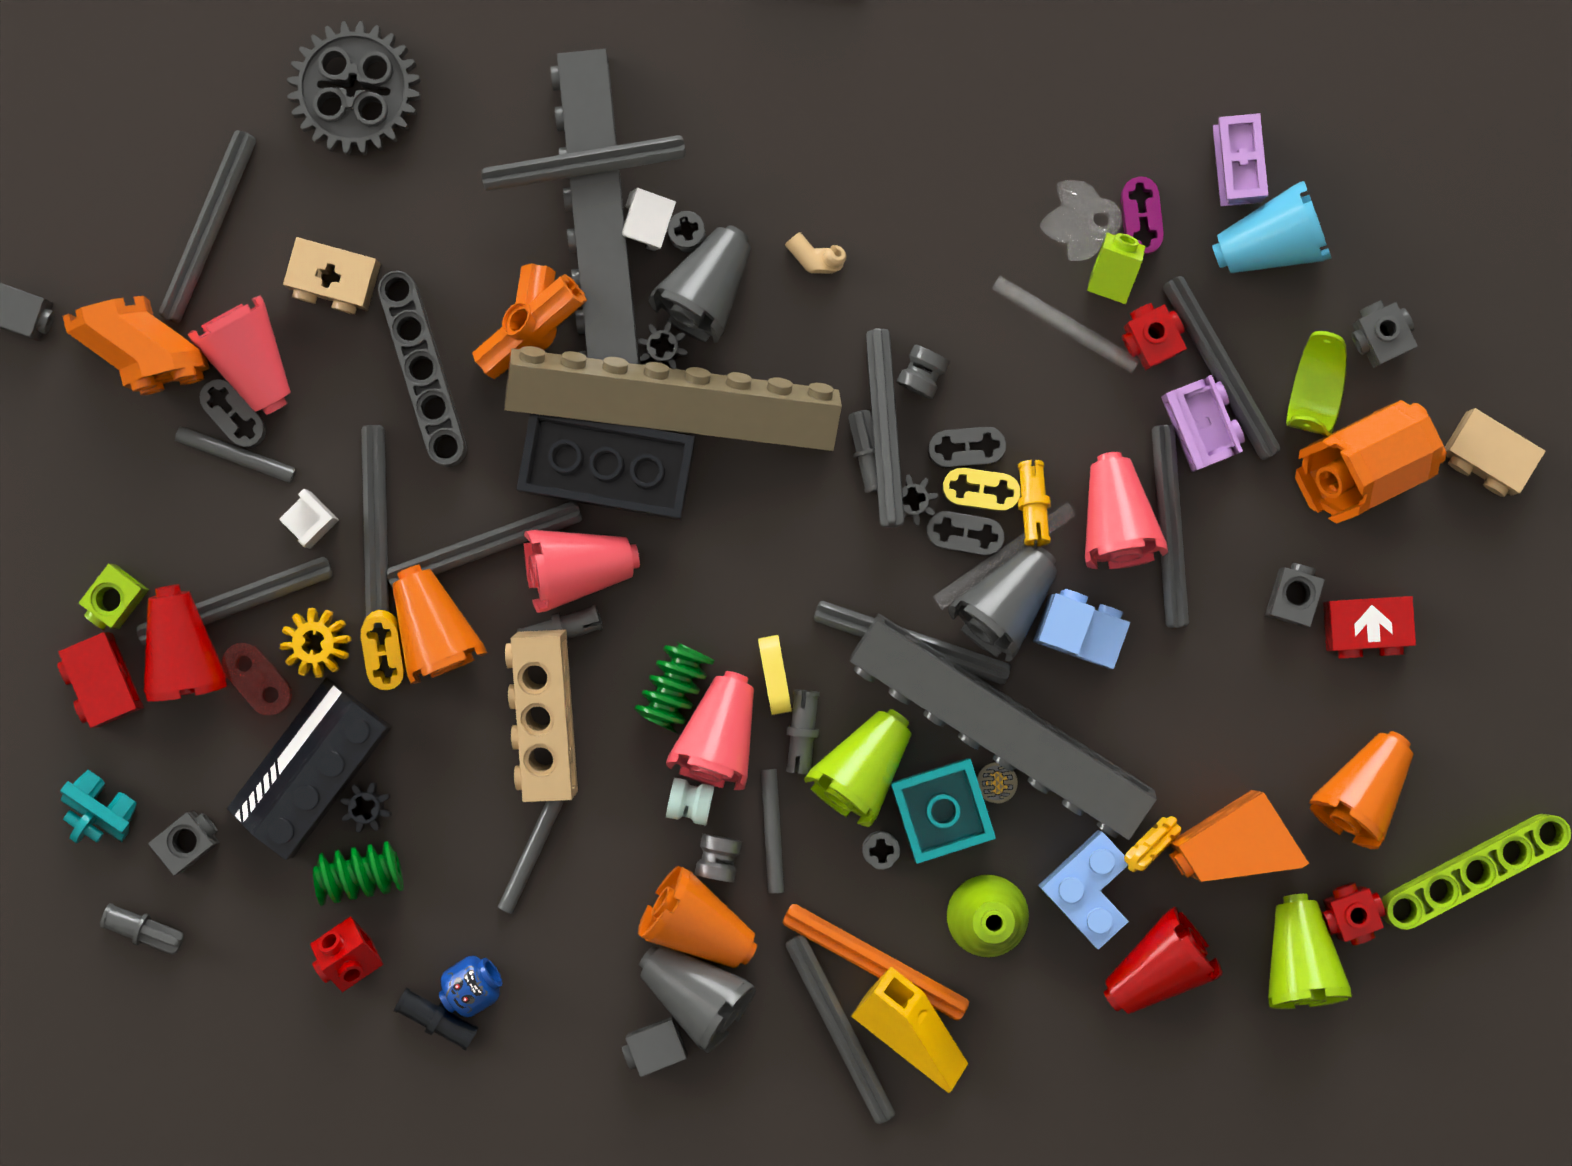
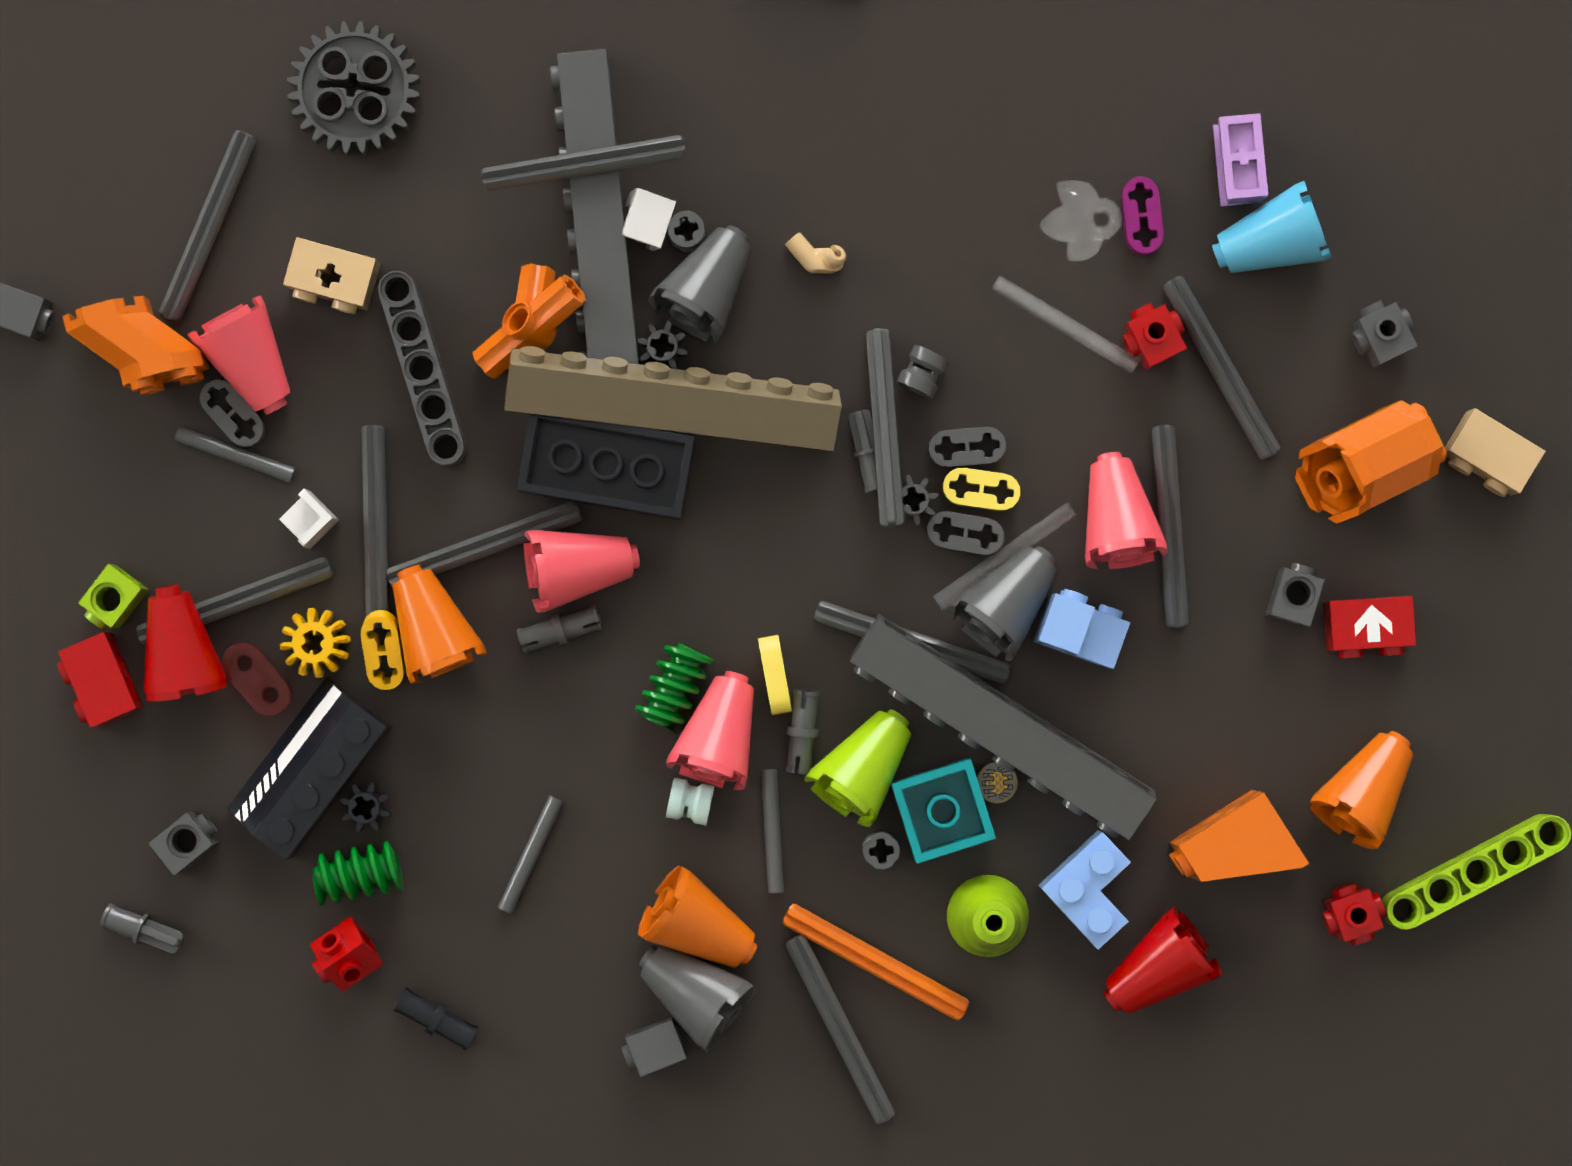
teal hips [60,770,137,844] -> none
blue head [439,956,503,1017] -> none
tan brick [505,629,578,802] -> none
flat silver wheel [694,834,742,882] -> none
yellow slope [851,967,968,1093] -> none
yellow pin [1018,460,1051,546] -> none
lime brick [1087,233,1145,304] -> none
yellow axle [1124,816,1181,872] -> none
lavender hinge [1161,375,1245,472] -> none
lime cone [1268,894,1352,1009] -> none
lime piece [1286,331,1347,436] -> none

